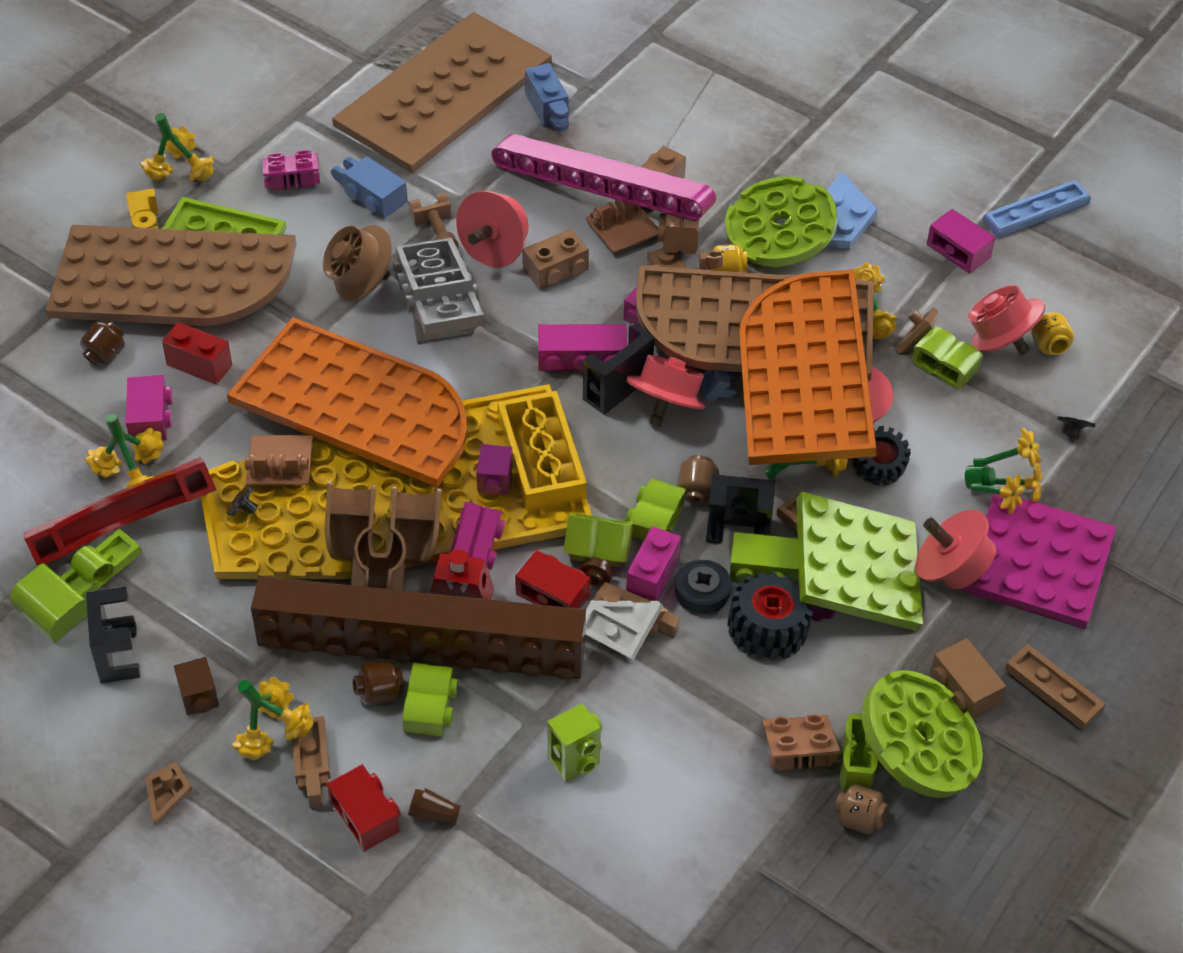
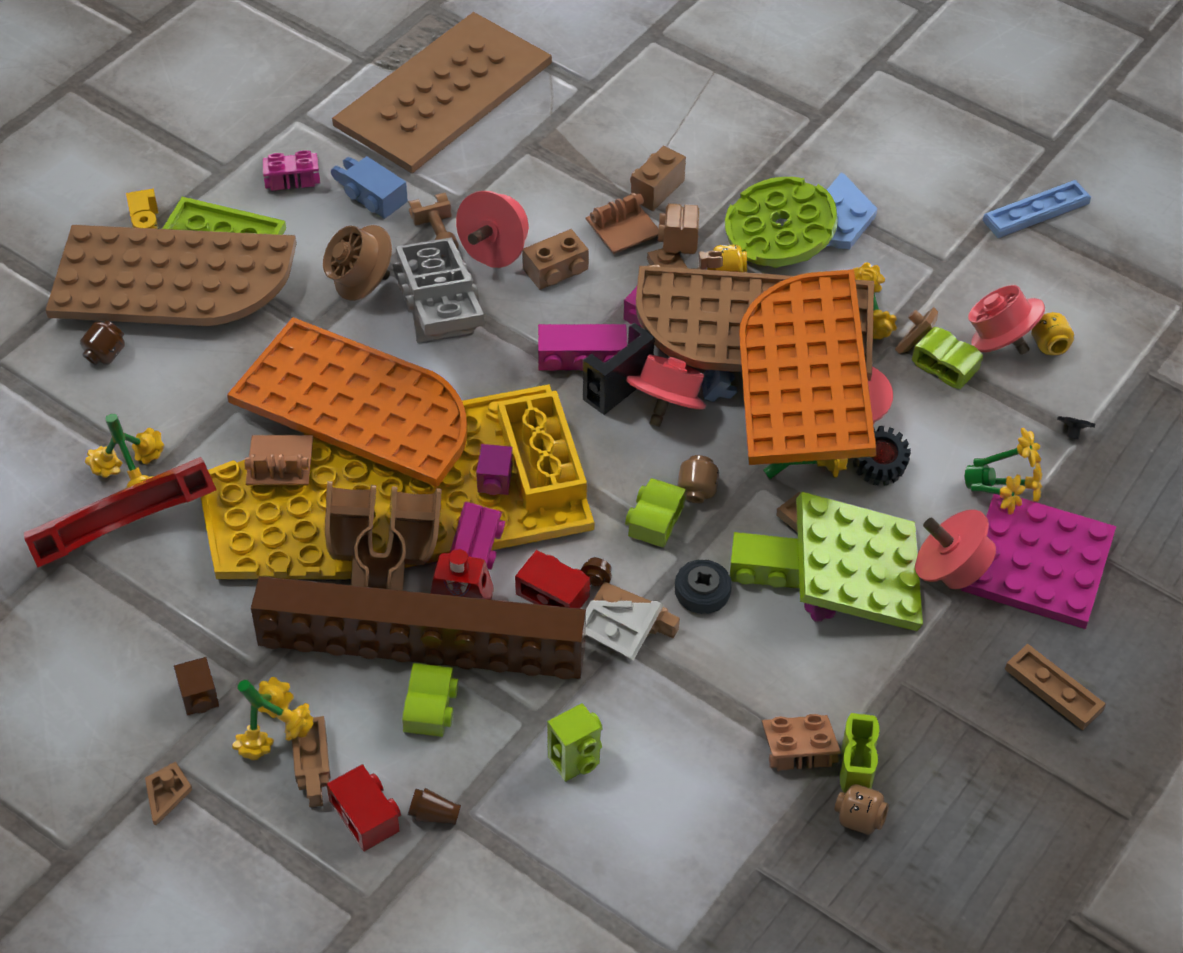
lime plate [10,528,143,644] -> none
black panel [86,586,141,683] -> none
dark pink brick [125,375,173,443] -> none
yellow plant [140,113,215,182] -> none
red brick [162,322,233,385] -> none
black plant [226,484,258,518] -> none
reddish brown head [352,661,404,706] -> none
dark pink beam [491,134,716,220] -> none
medium blue hinge [525,63,569,132] -> none
lime brick [563,513,633,567] -> none
dark pink brick [626,526,681,601] -> none
black panel [706,474,776,543] -> none
black wheel [727,572,813,660] -> none
lime plate [862,670,983,798] -> none
dark pink brick [927,209,995,274] -> none
medium nougat brick [931,638,1006,719] -> none

